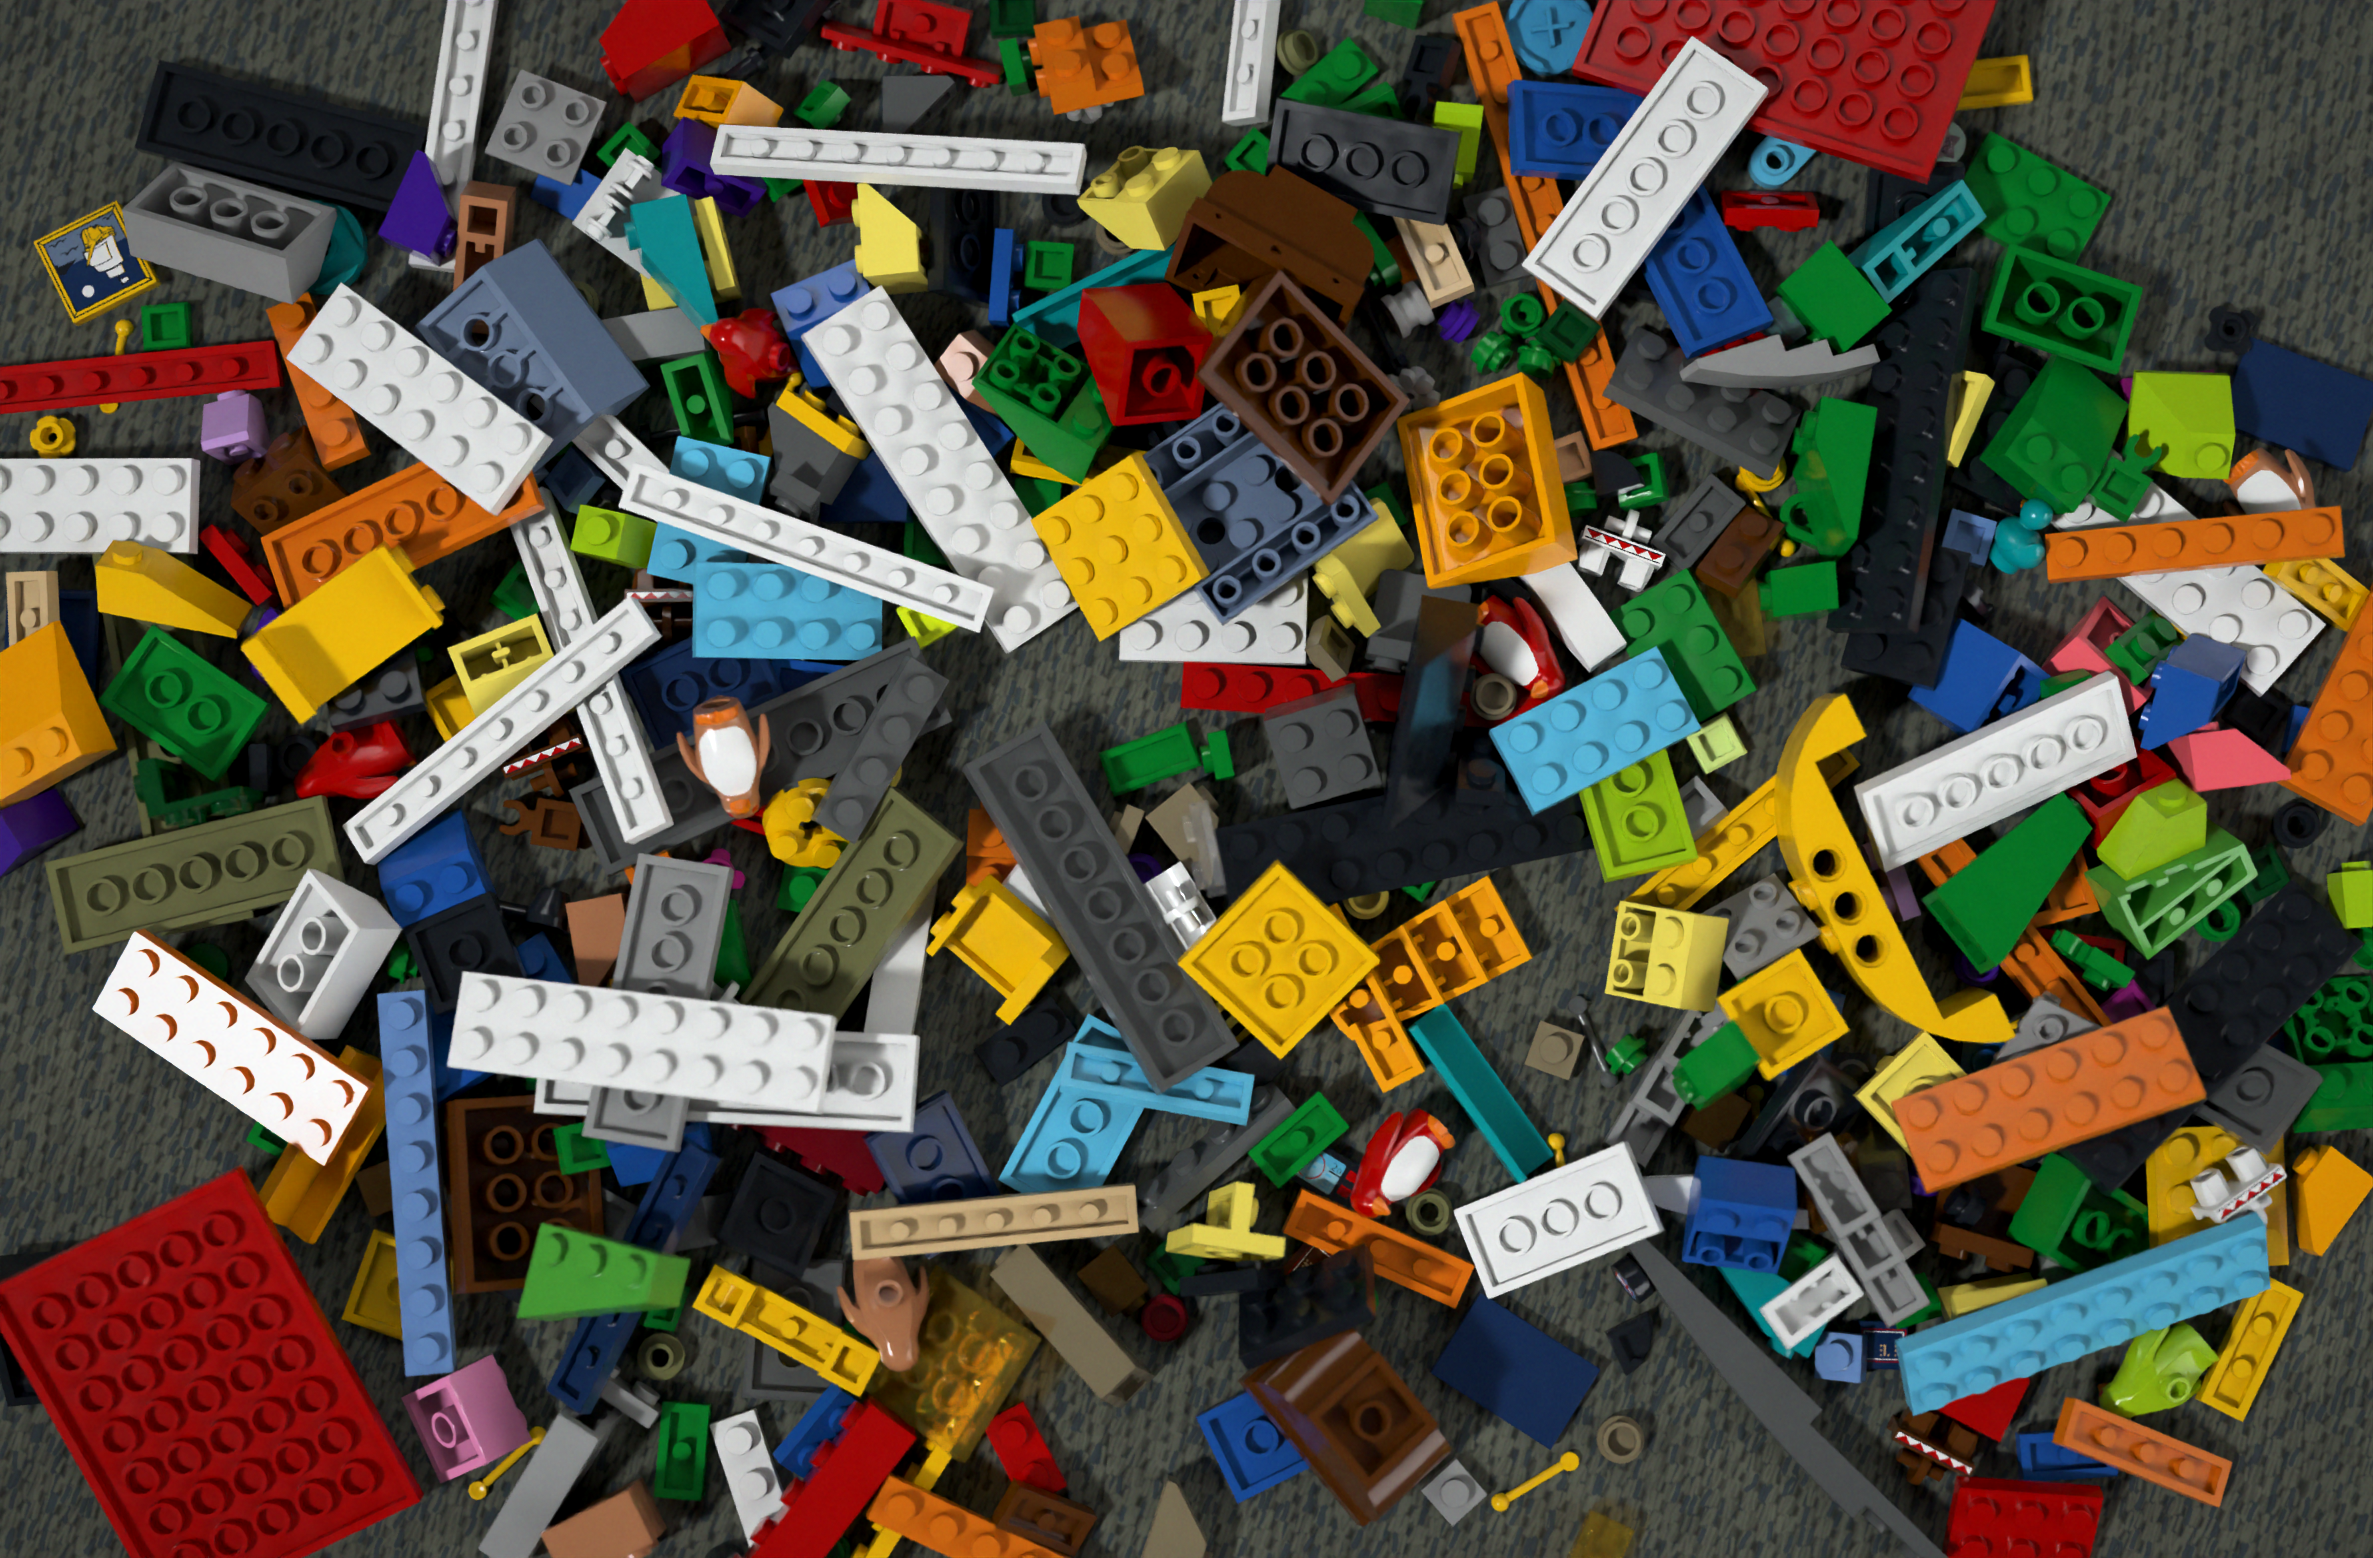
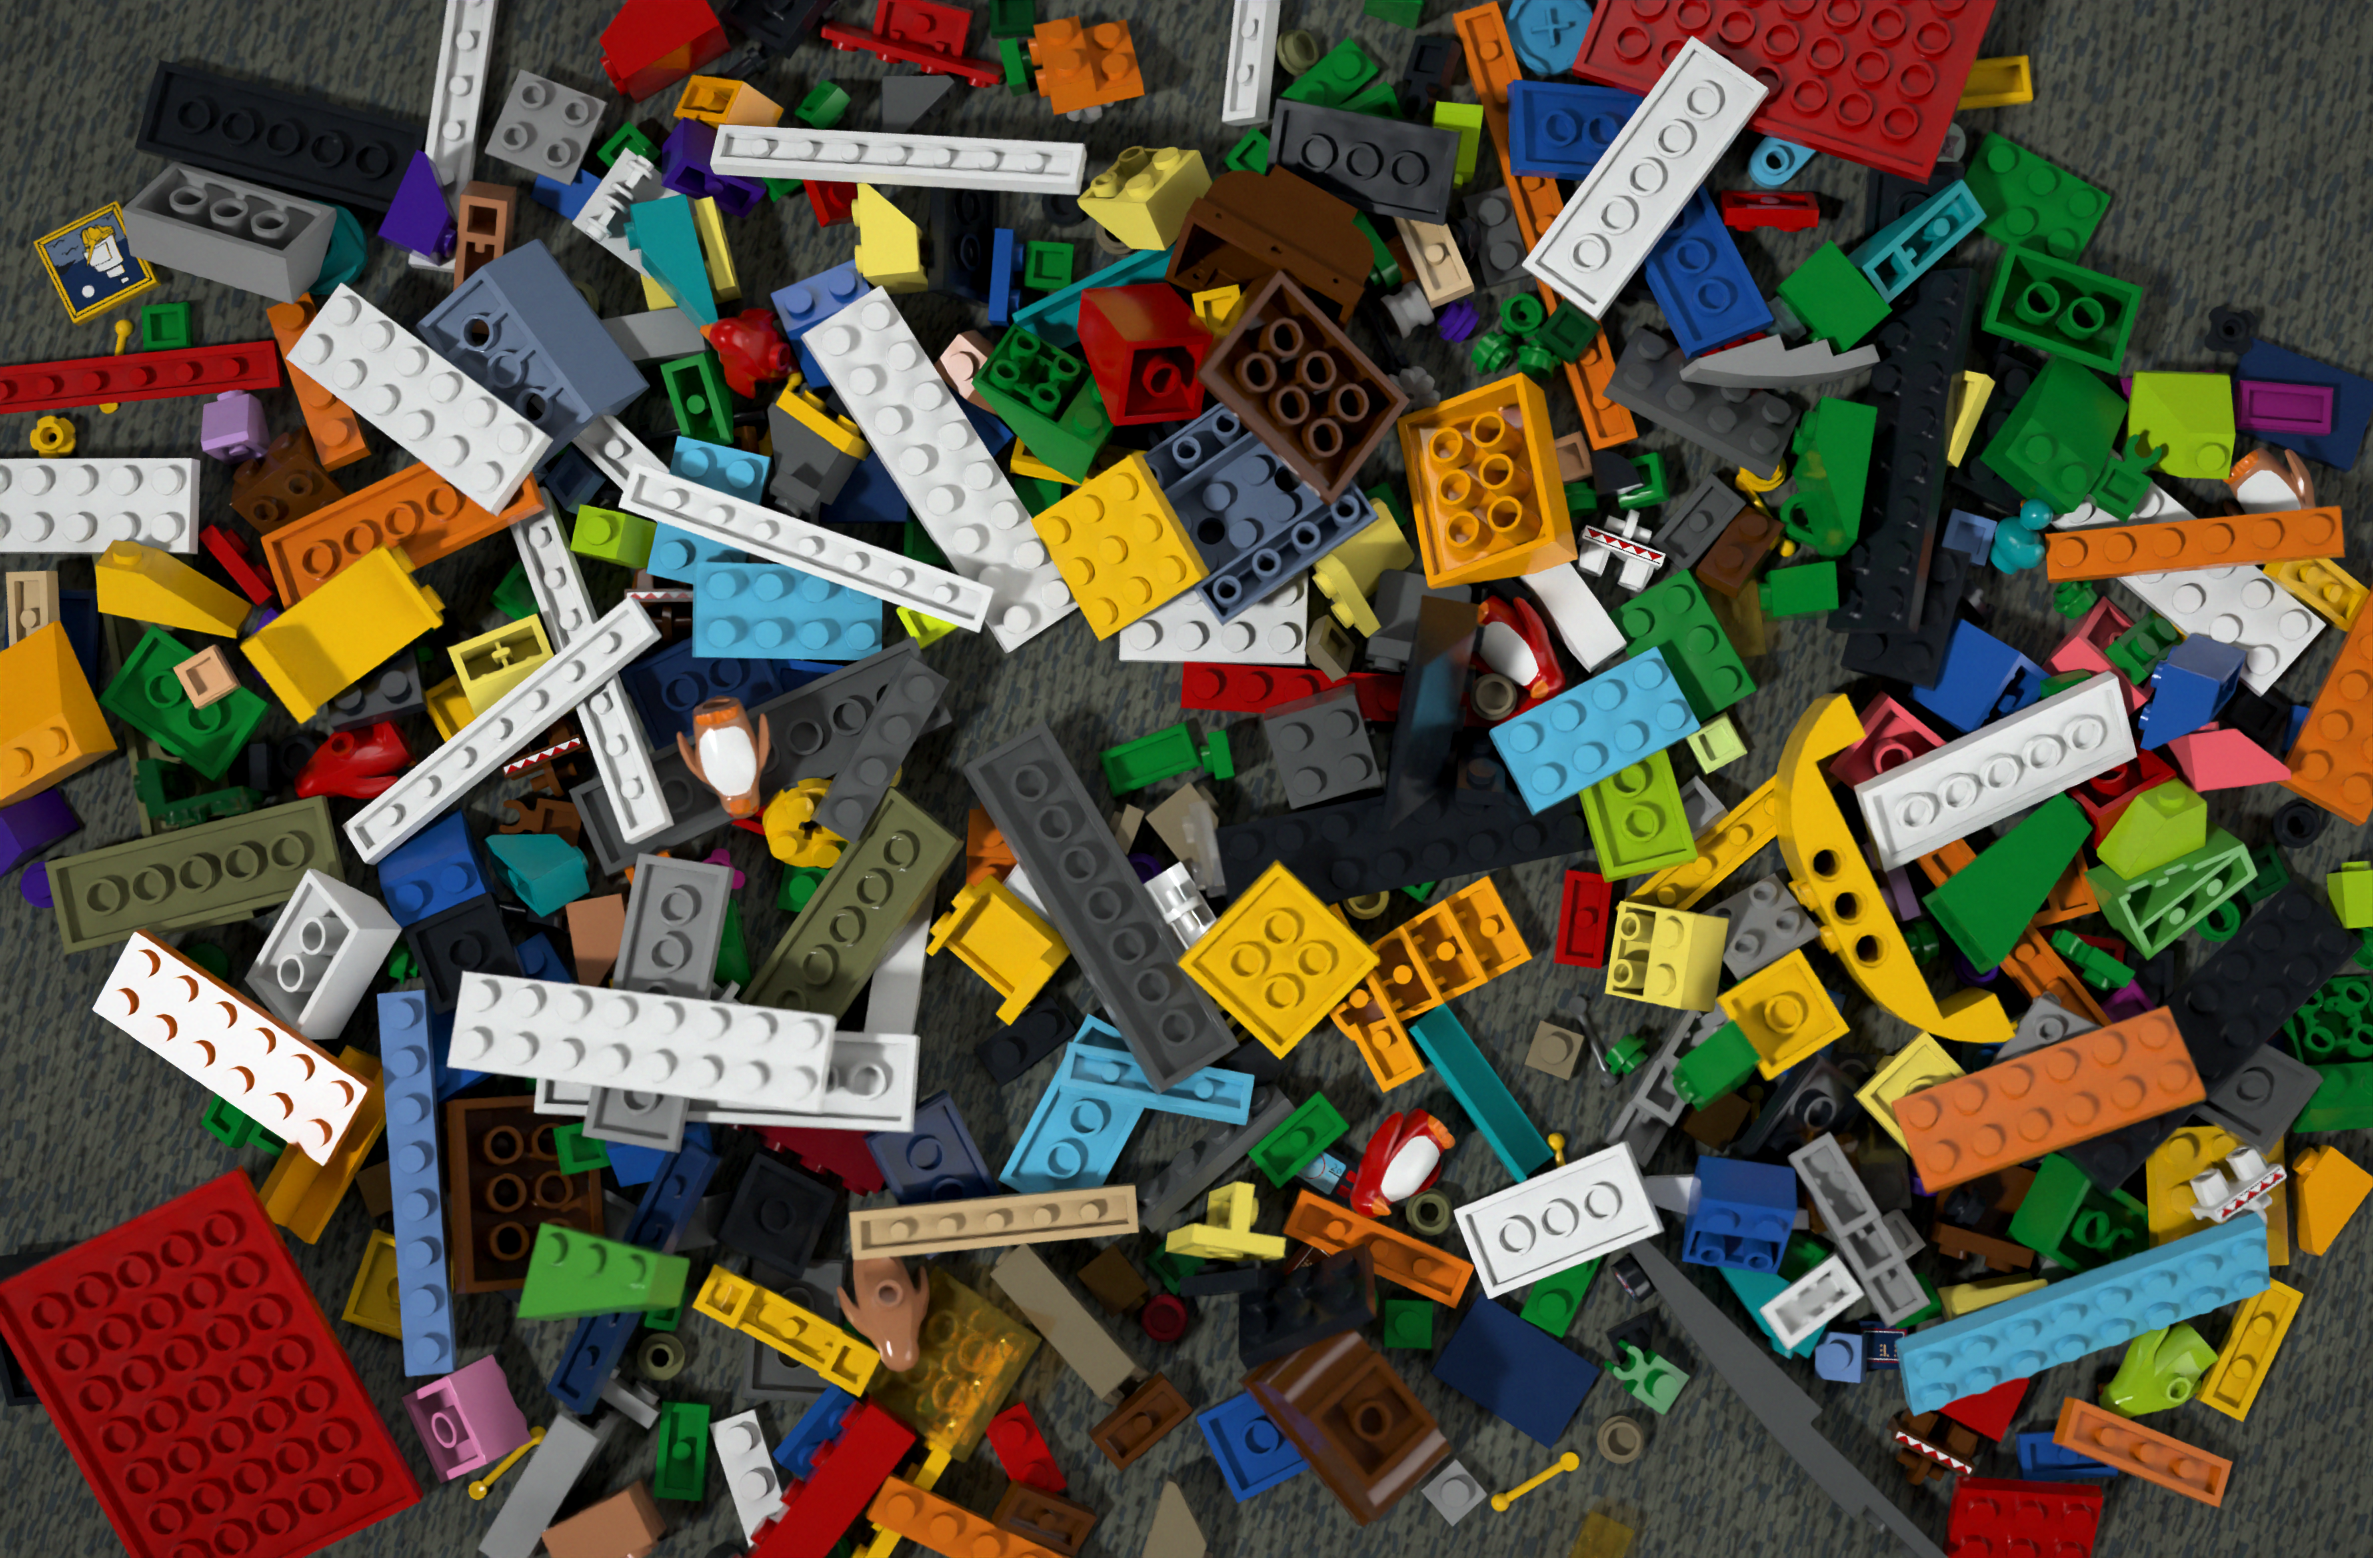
none -> dark purple plate [21,861,54,908]
none -> light nougat tile [173,644,242,710]
none -> green plate [201,1093,256,1149]
none -> teal slope [484,834,590,917]
none -> reddish brown plate [1088,1371,1193,1472]
none -> green plate [1383,1298,1433,1349]
none -> green plate [1518,1255,1603,1338]
none -> red plate [1553,870,1613,969]
none -> green plate [1604,1339,1690,1415]
none -> coral slope [1827,690,1947,791]
none -> green plate [1900,919,1939,966]
none -> green plate [2053,580,2098,620]
none -> magenta tile [2233,380,2333,436]

